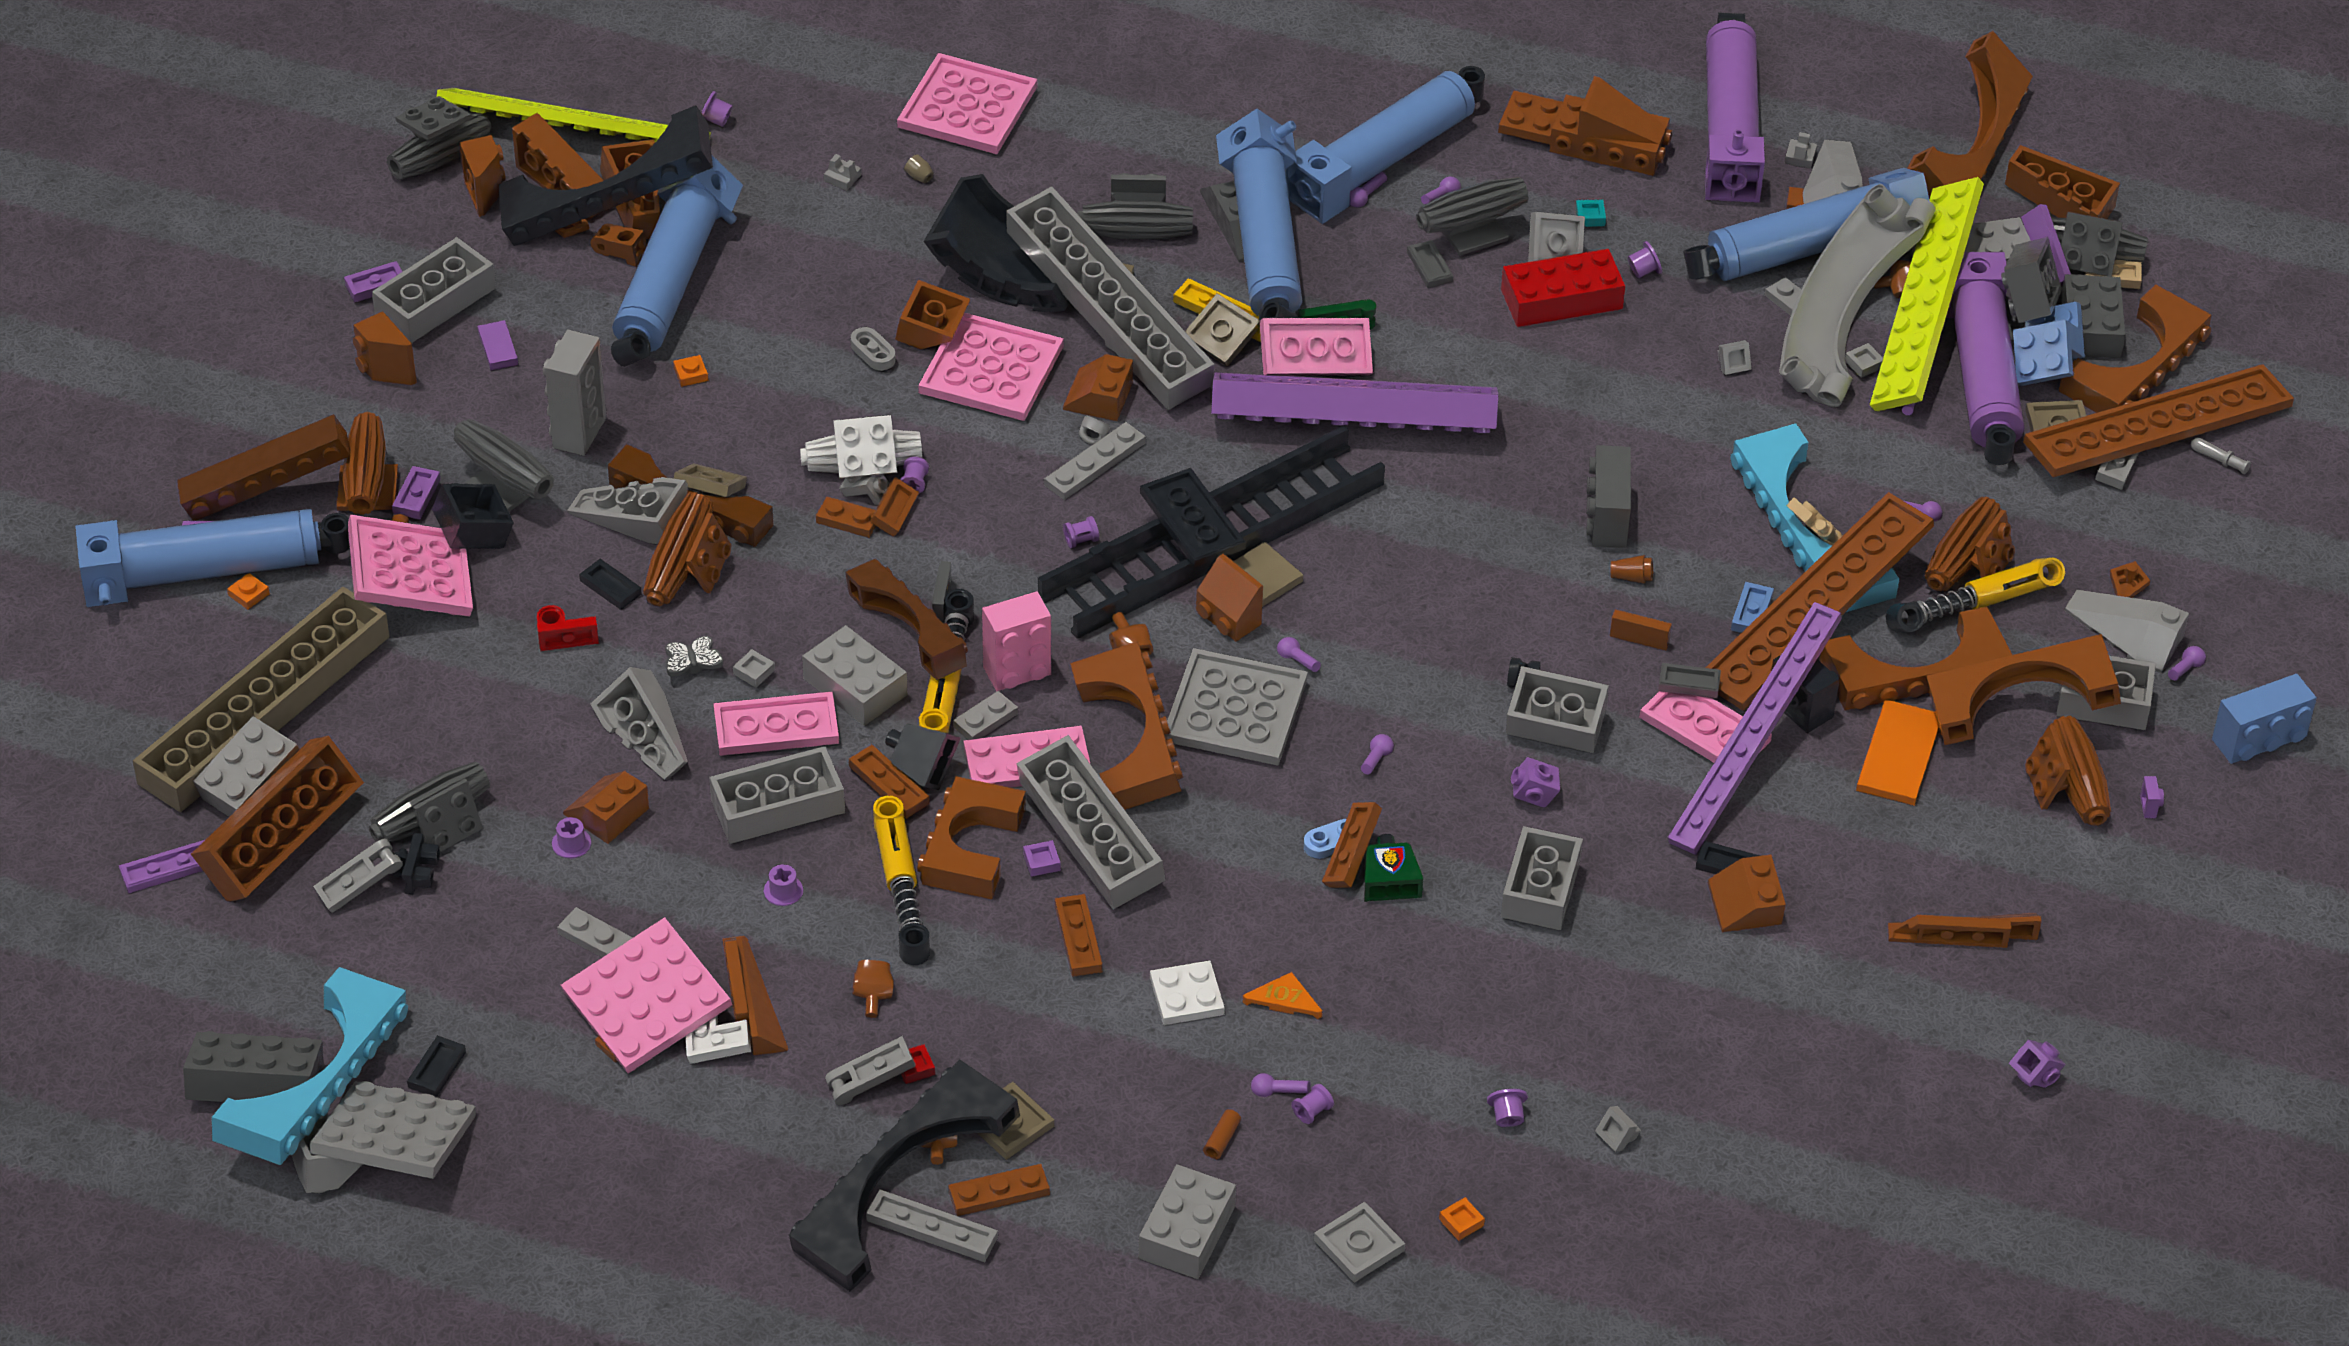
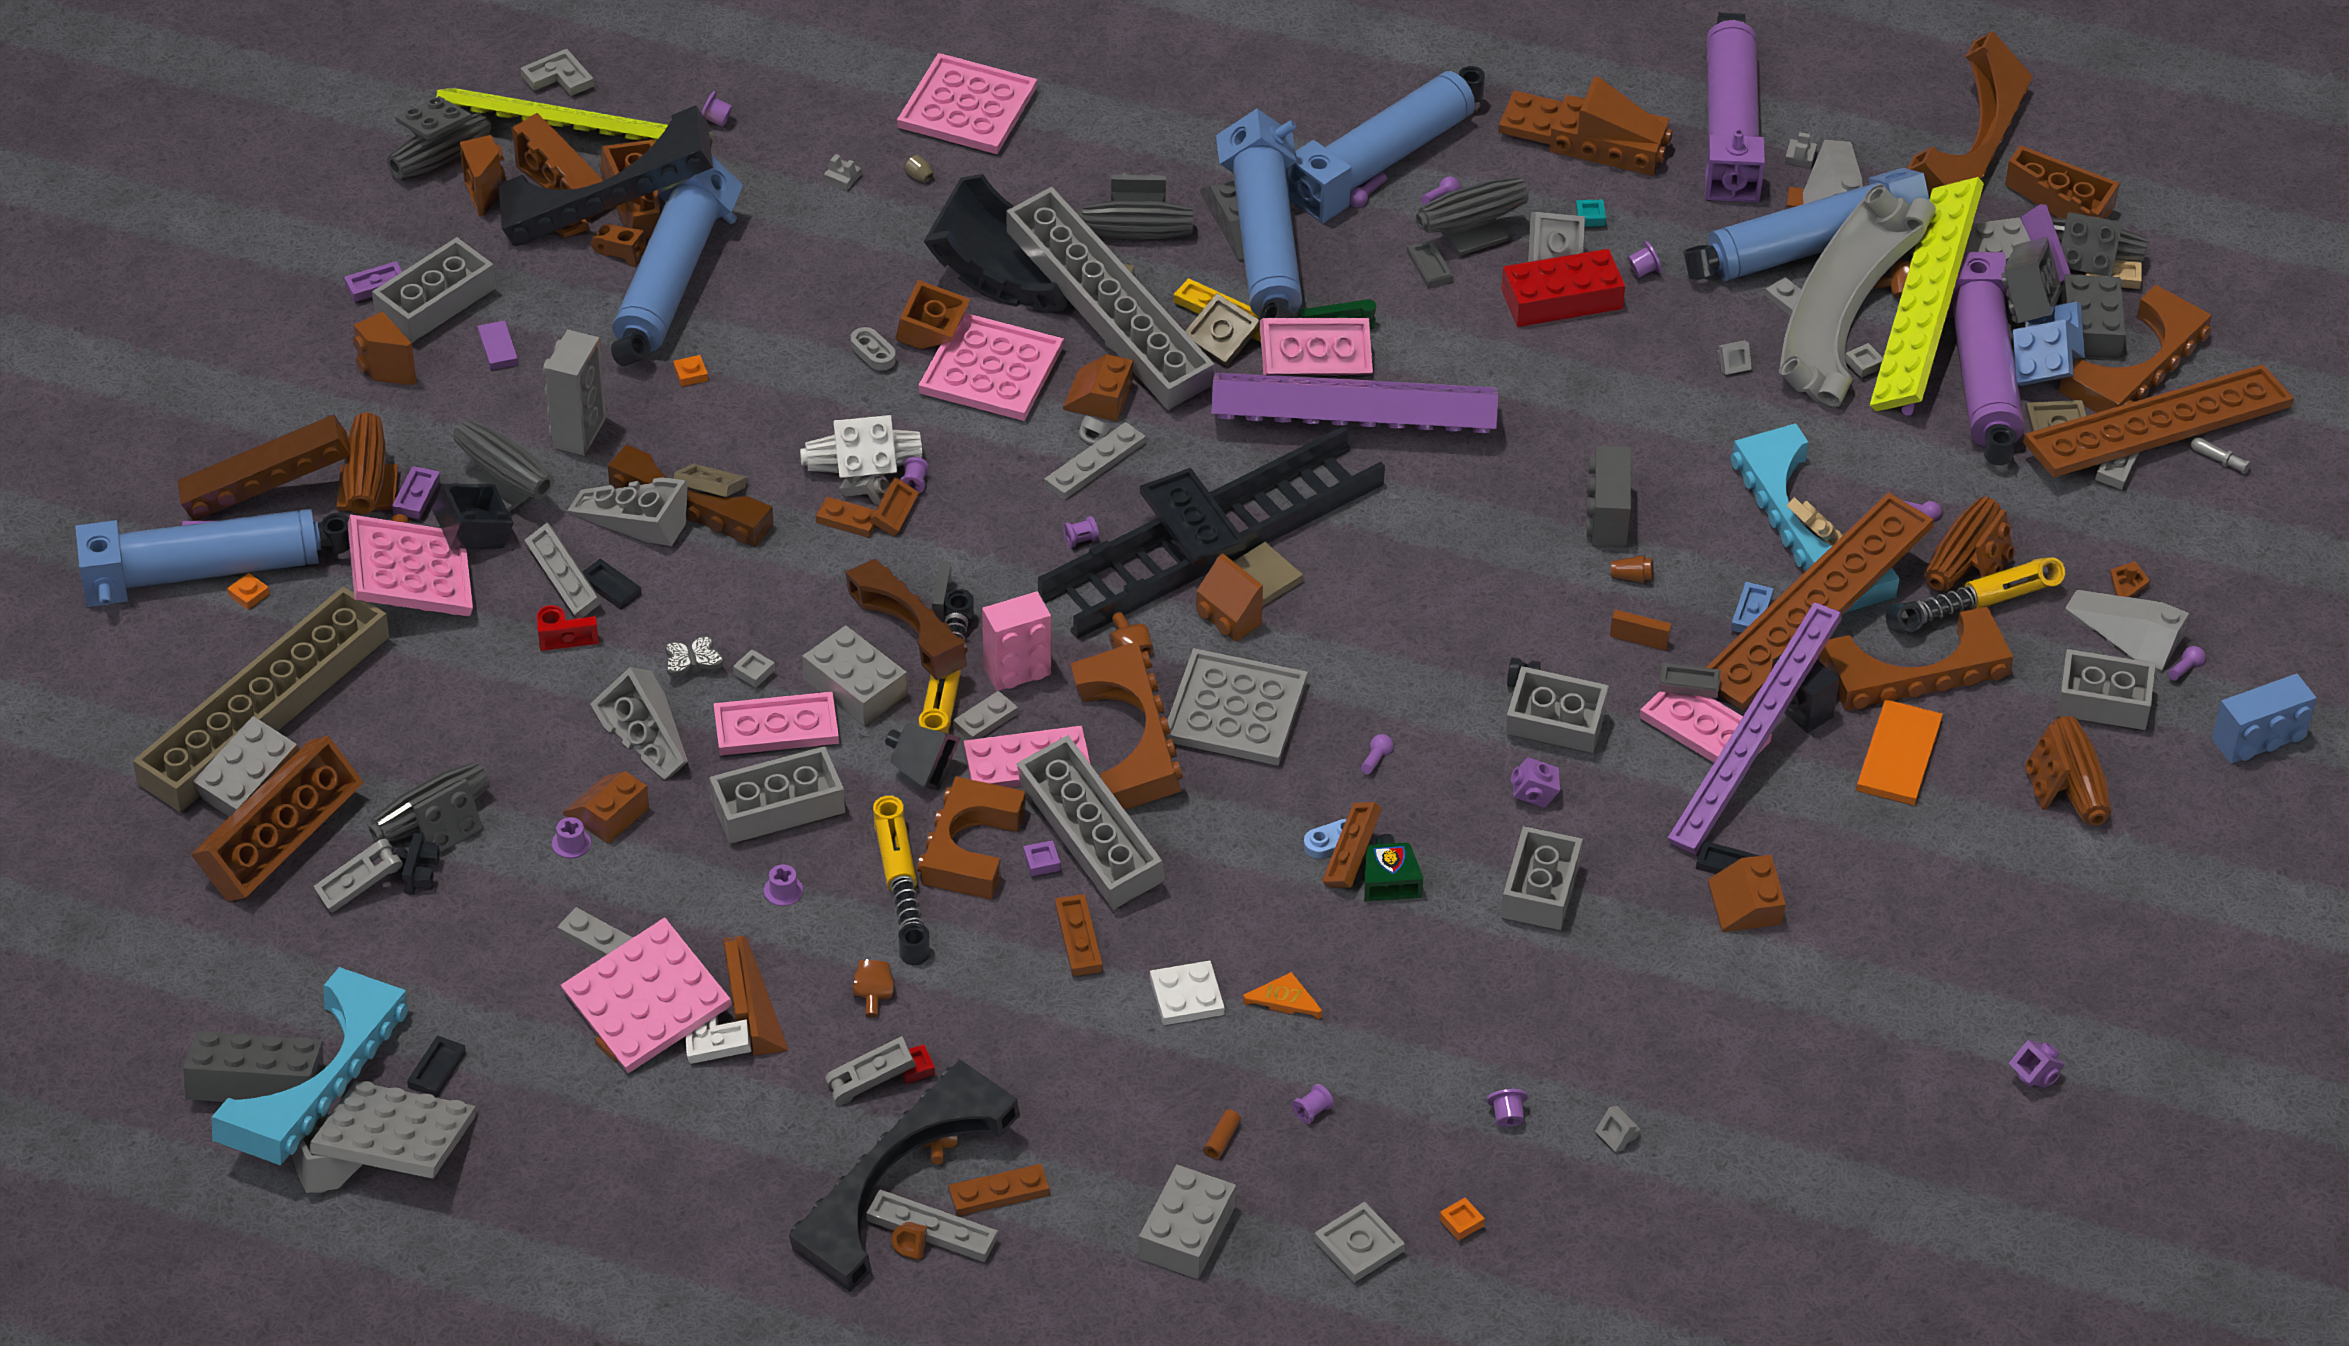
medium lavender tile [119,840,205,893] -> none
dark orange plate [643,492,732,606] -> none
dark orange plate [849,744,929,819] -> none
dark tan tile [977,1082,1054,1160] -> none
medium lavender bar [1251,1073,1311,1097] -> none
medium lavender bar [1277,637,1321,672] -> none
dark orange wedge [1888,913,2041,948] -> none
dark orange arch [1926,634,2121,745] -> none
medium lavender plate [2140,776,2164,818] -> none
none -> light grey plate [520,49,594,96]
none -> light grey plate [525,523,603,618]
none -> dark orange tile [891,1222,928,1260]

